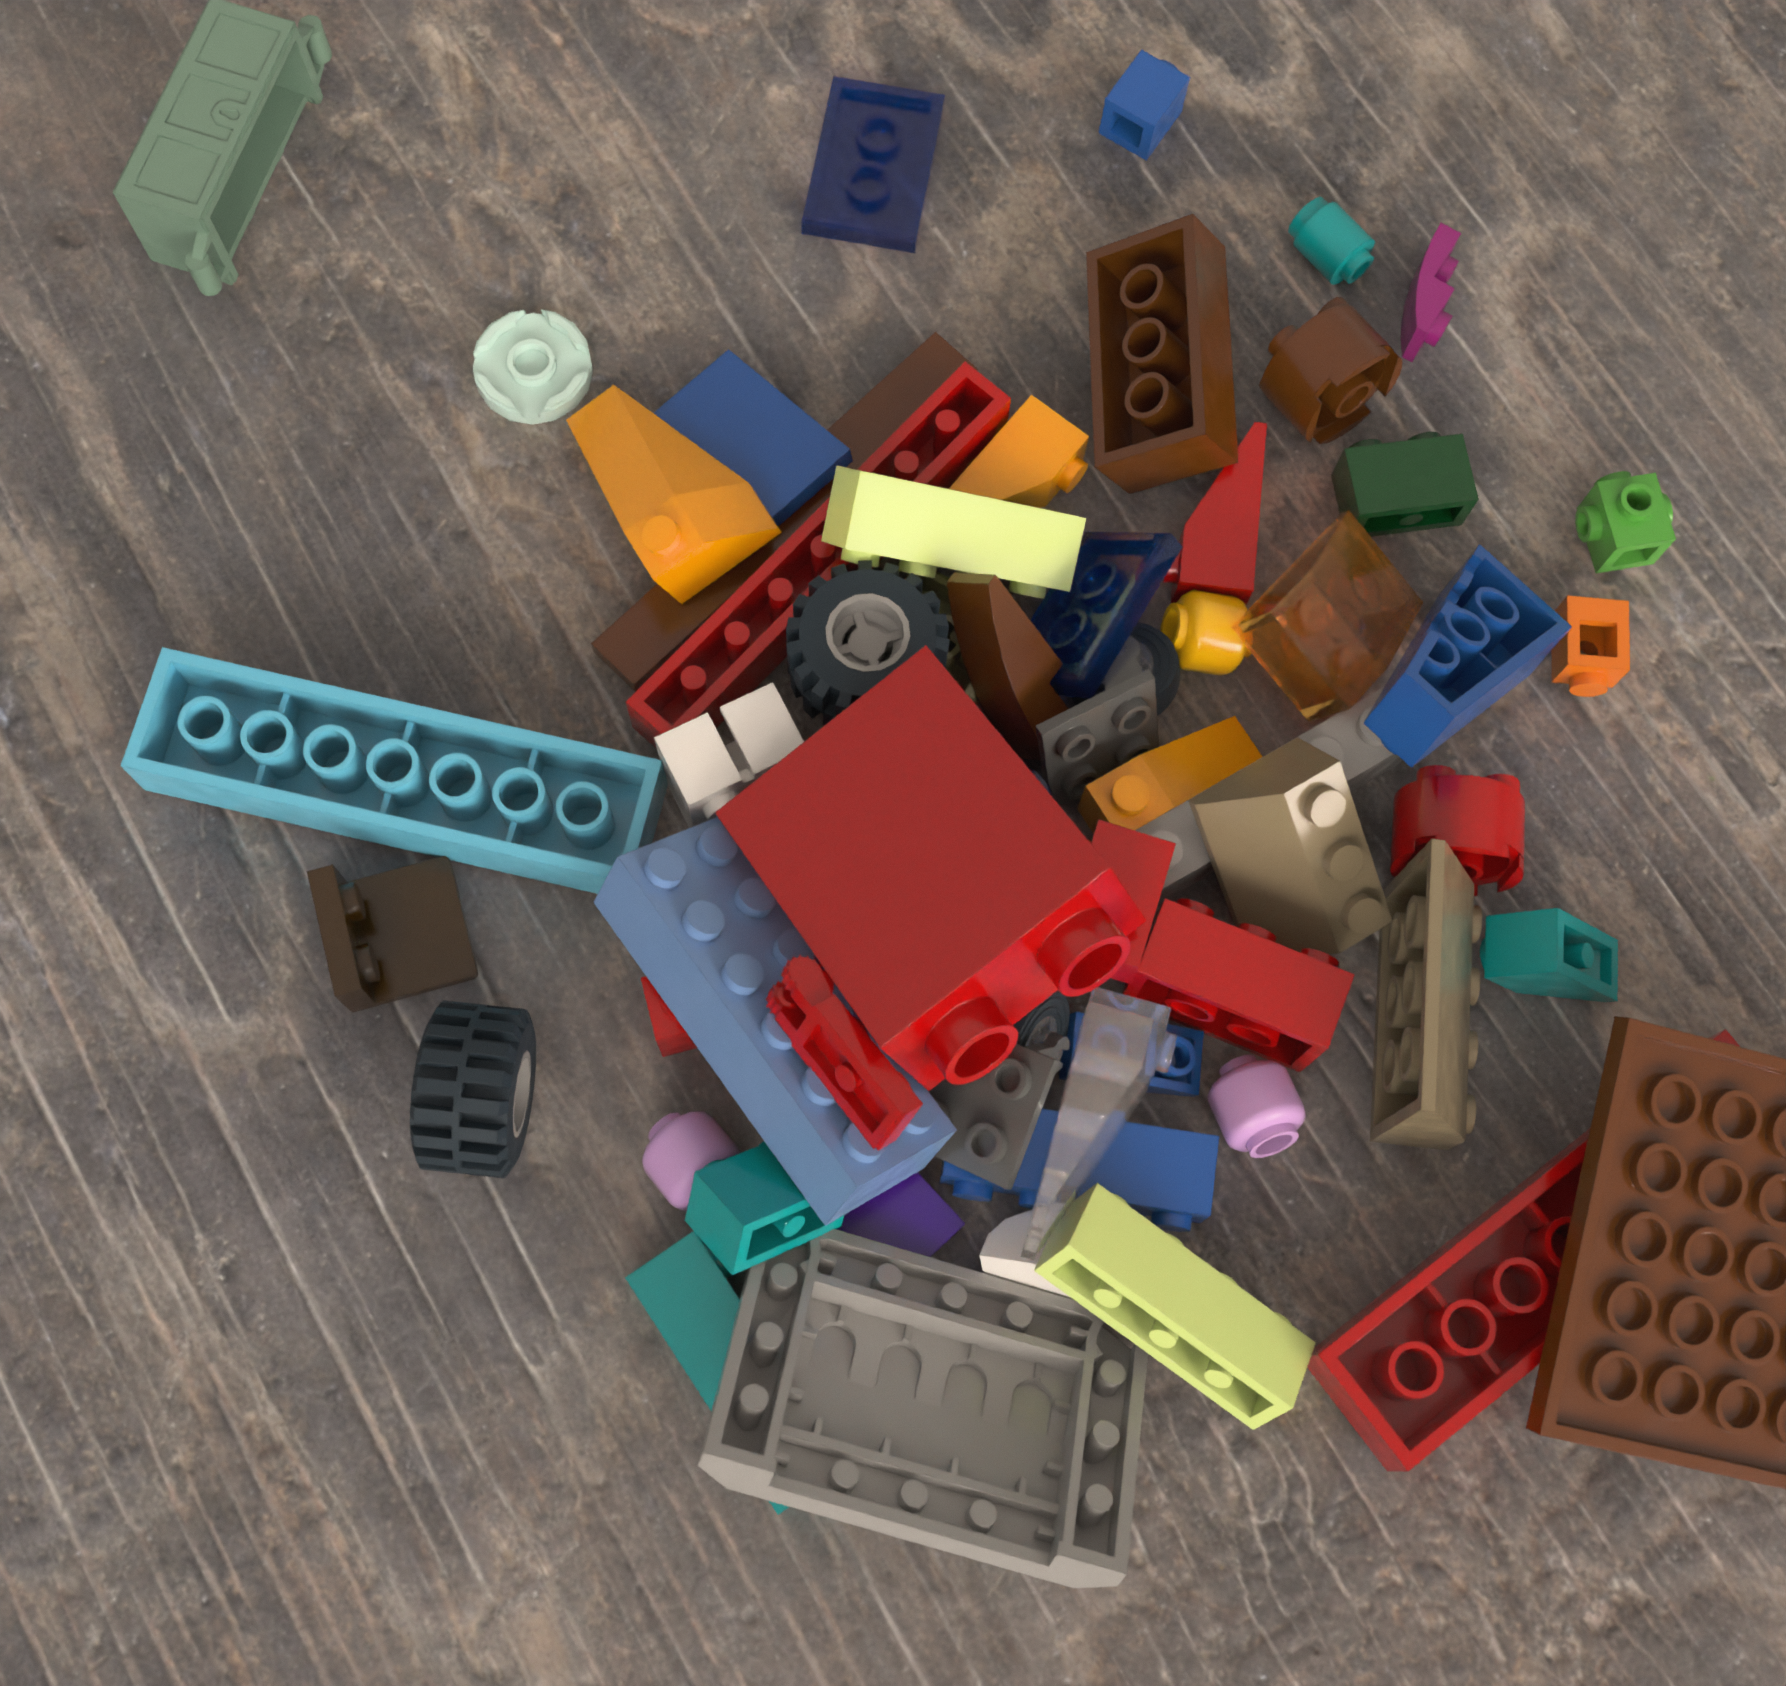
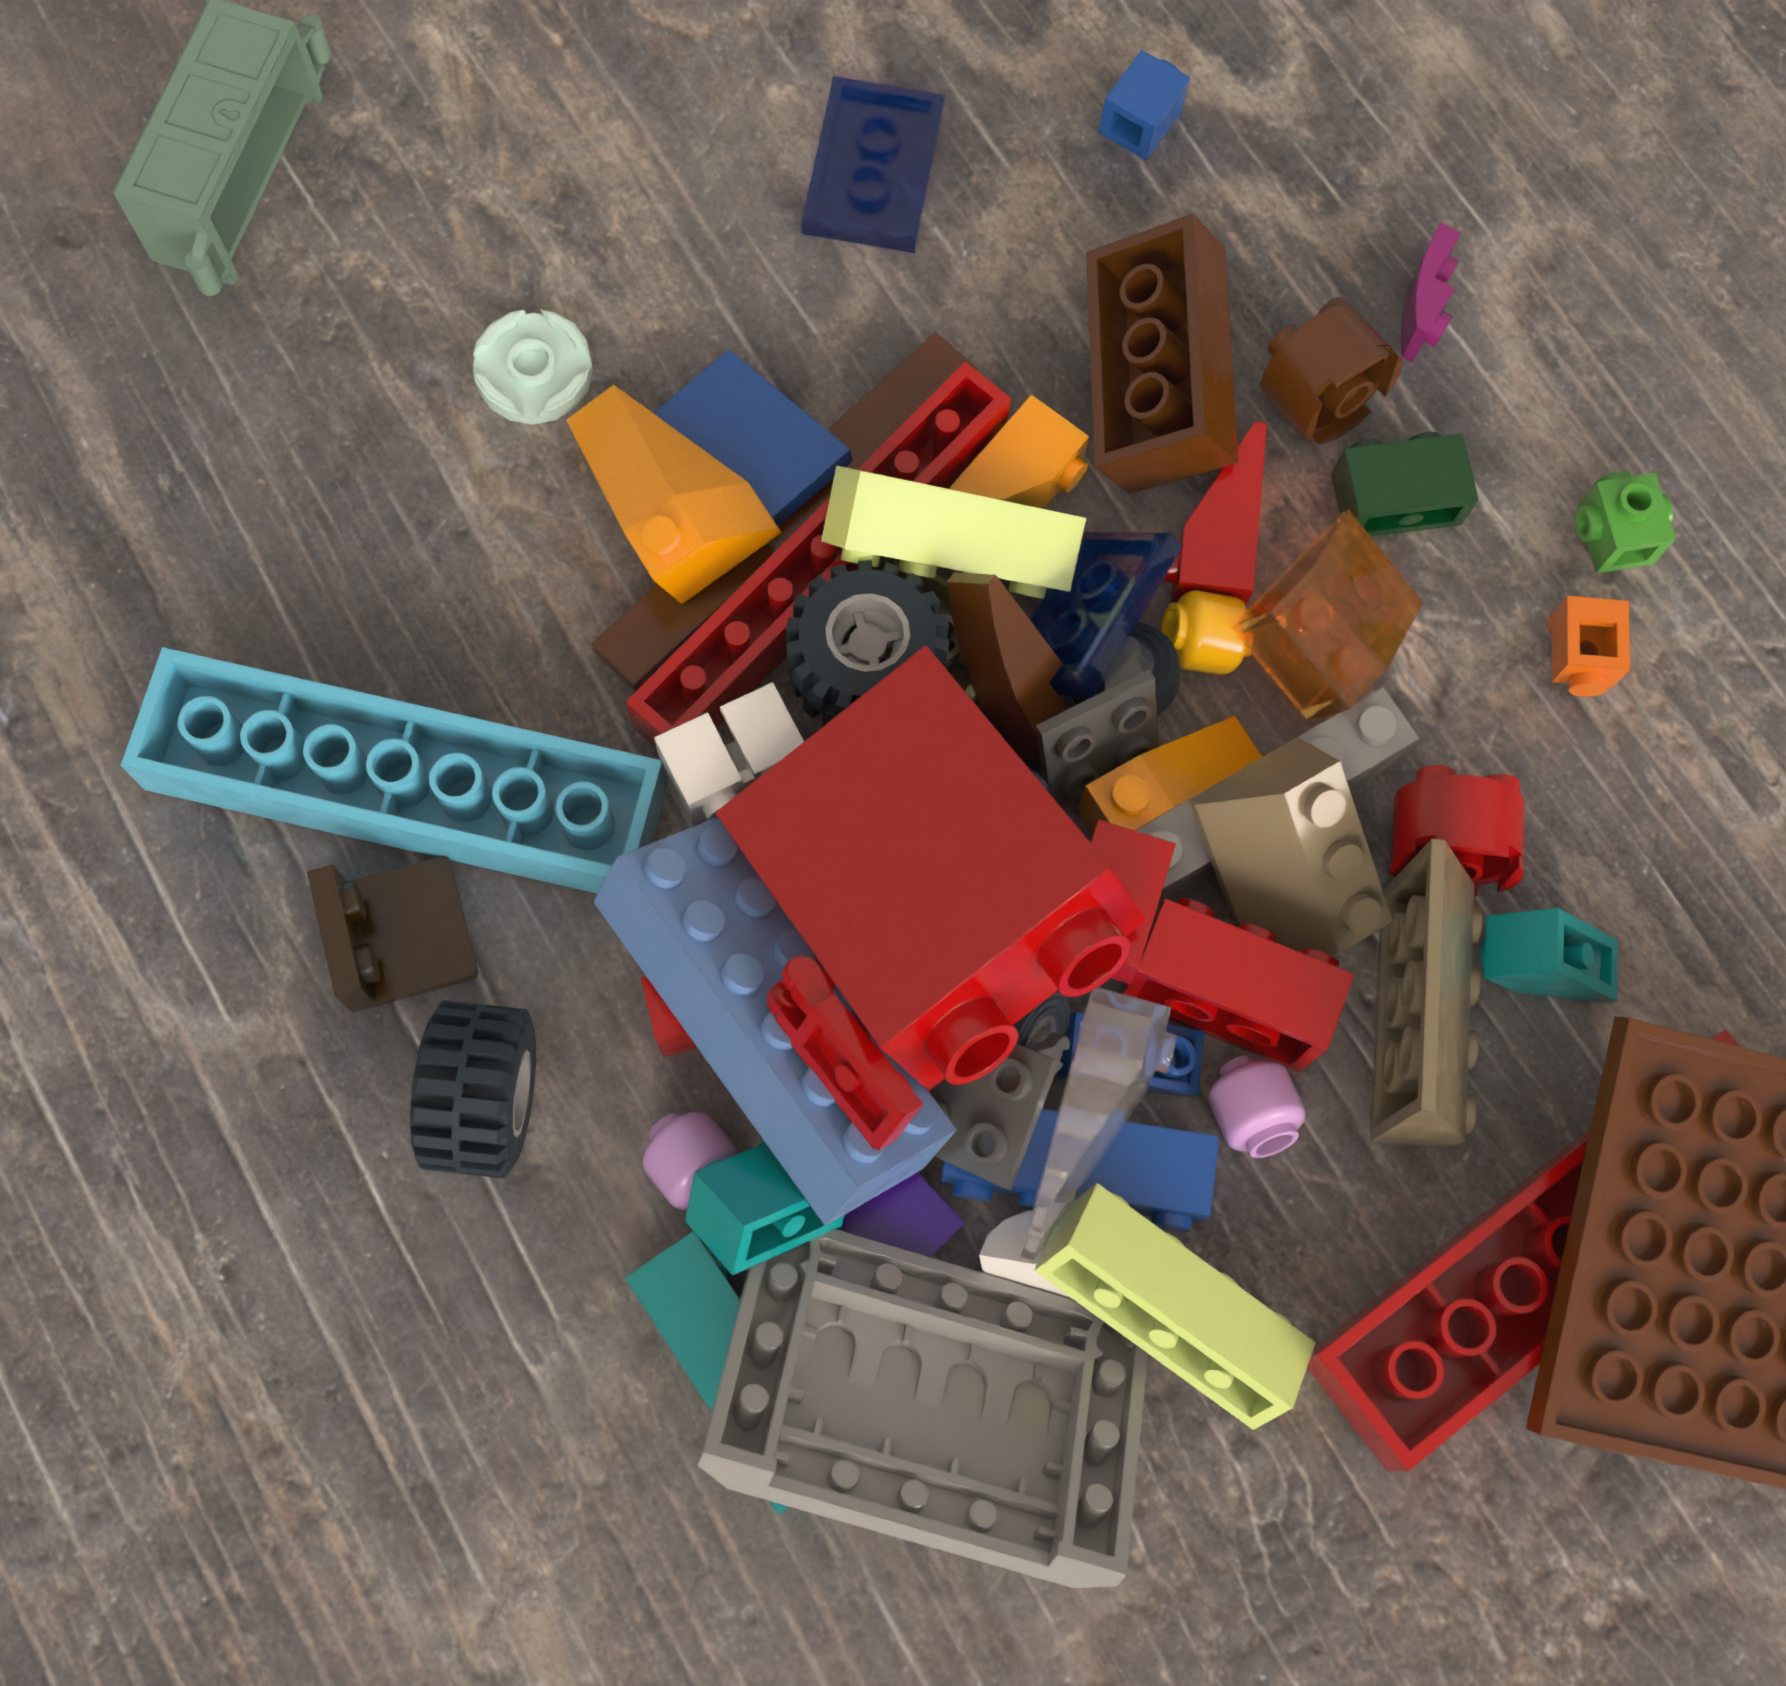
teal brick [1288,196,1375,285] -> none
blue wedge [1363,544,1572,768] -> none

